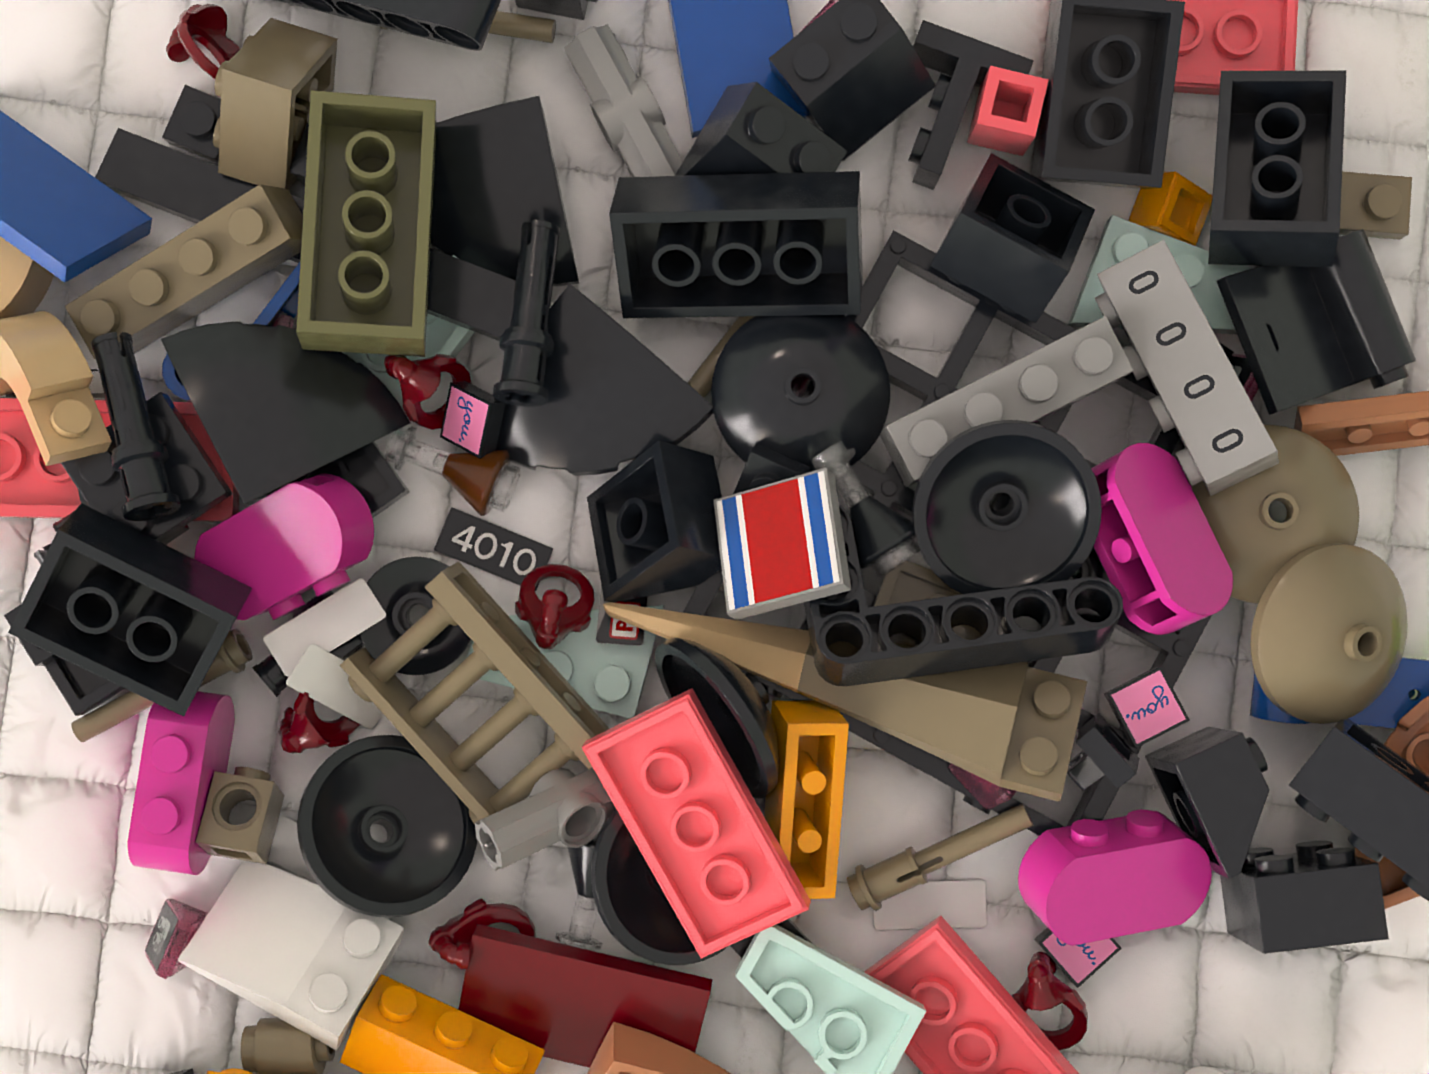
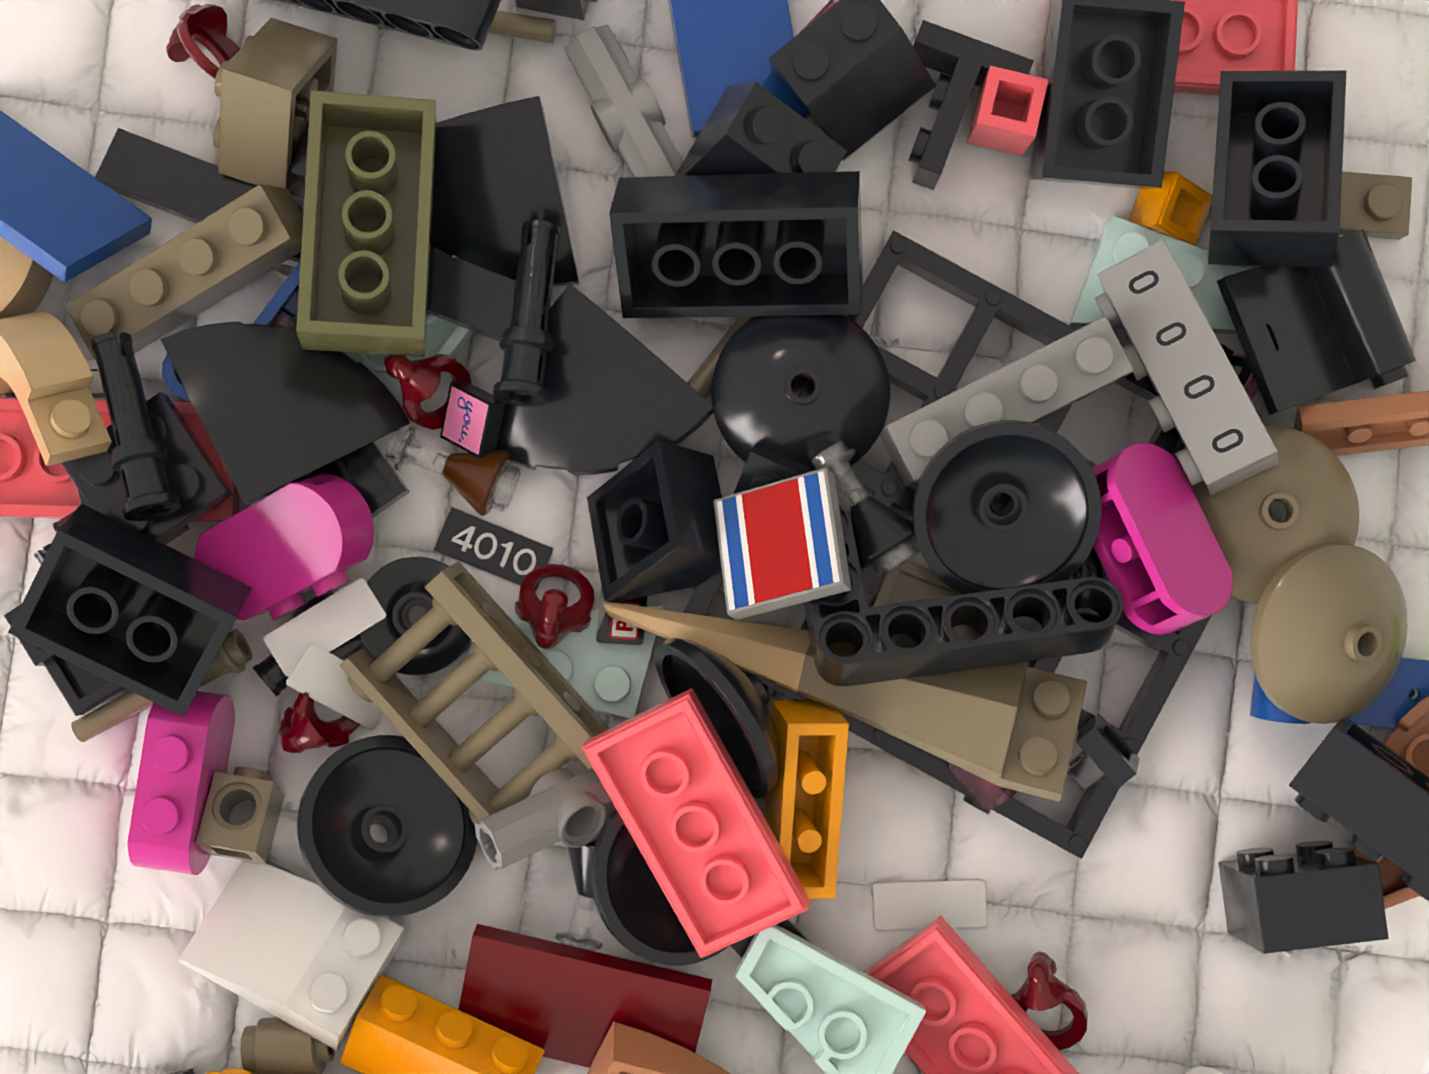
clear pink slope [145,899,207,979] -> none
black plate [162,85,221,164] -> none
dark red piece [428,899,536,969] -> none
dark tan pin [847,803,1034,911] -> none
black brick [930,153,1095,324] -> none
dark pink brick [1018,809,1212,946] -> none
bright pink tile [1034,927,1122,988] -> none
bright pink tile [1104,666,1190,748] -> none
black slope [1145,727,1270,879] -> none

